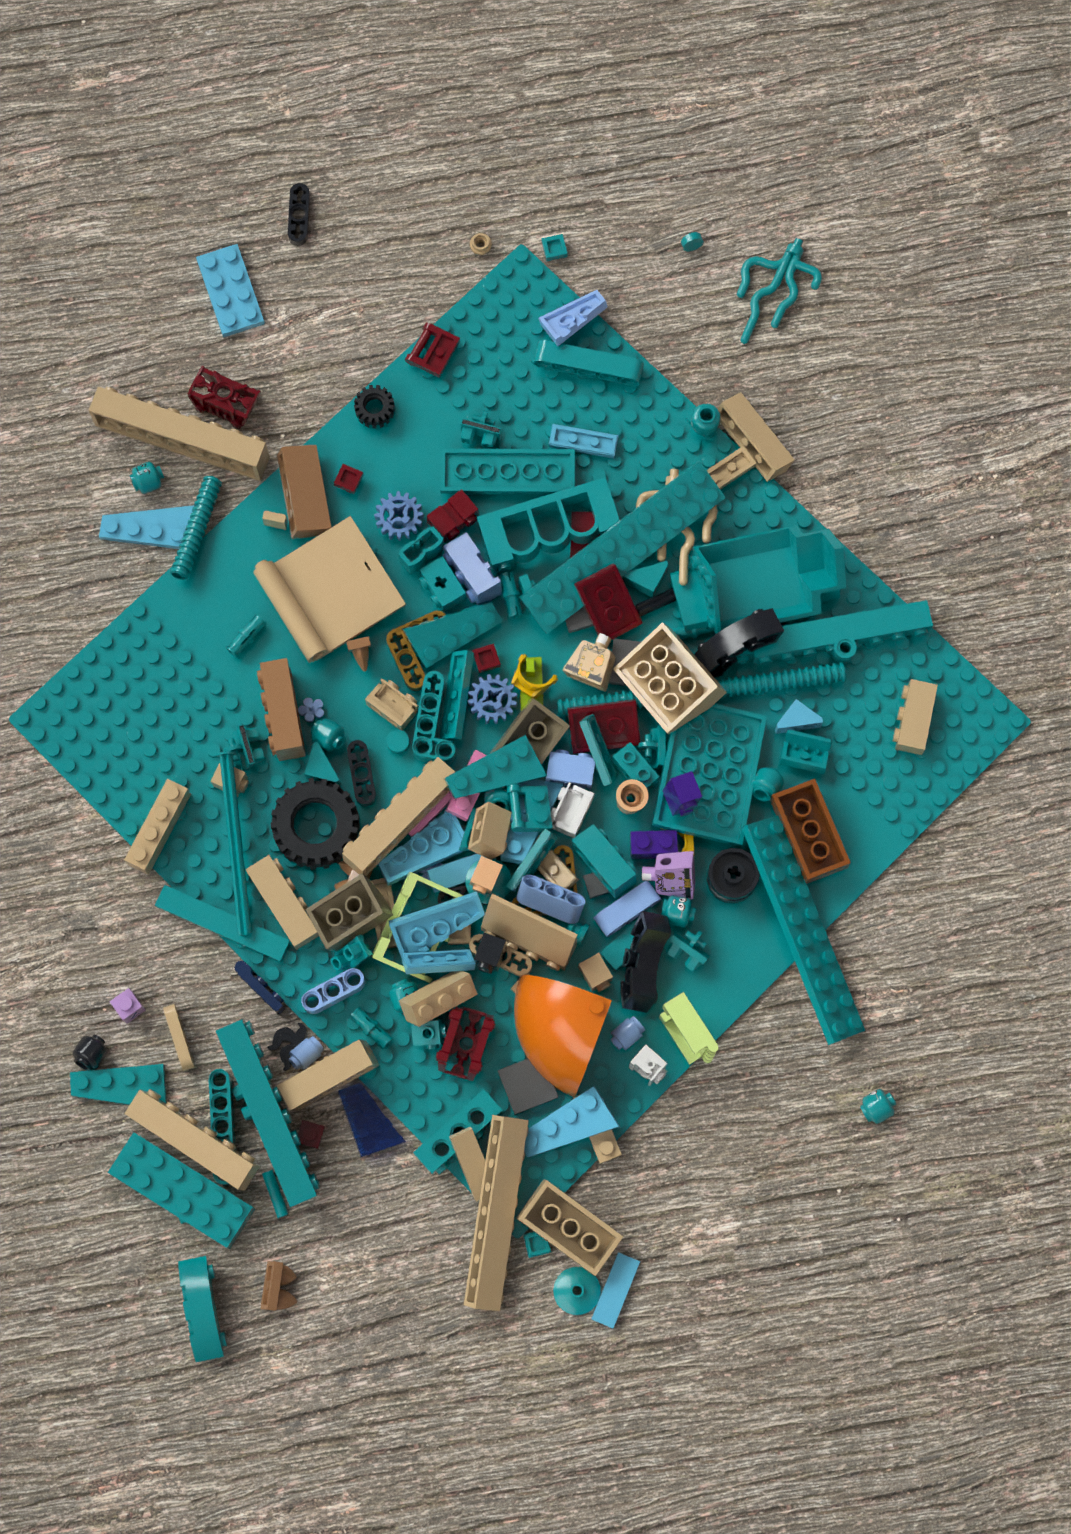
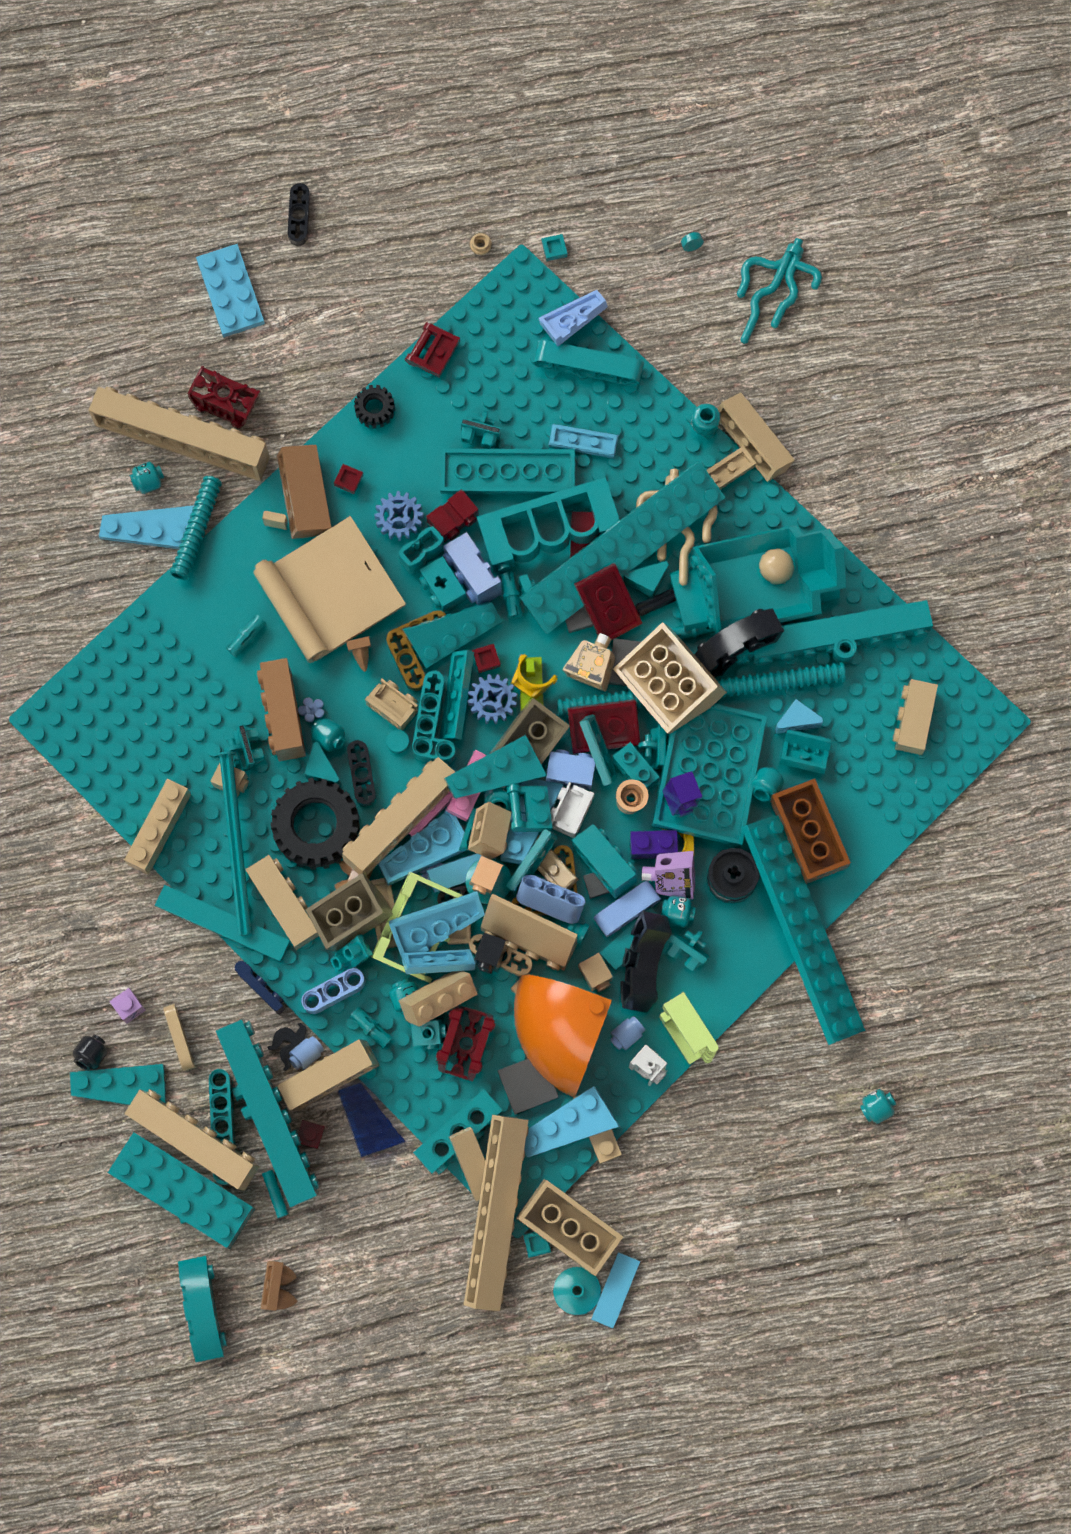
none -> tan hair [759,549,794,585]

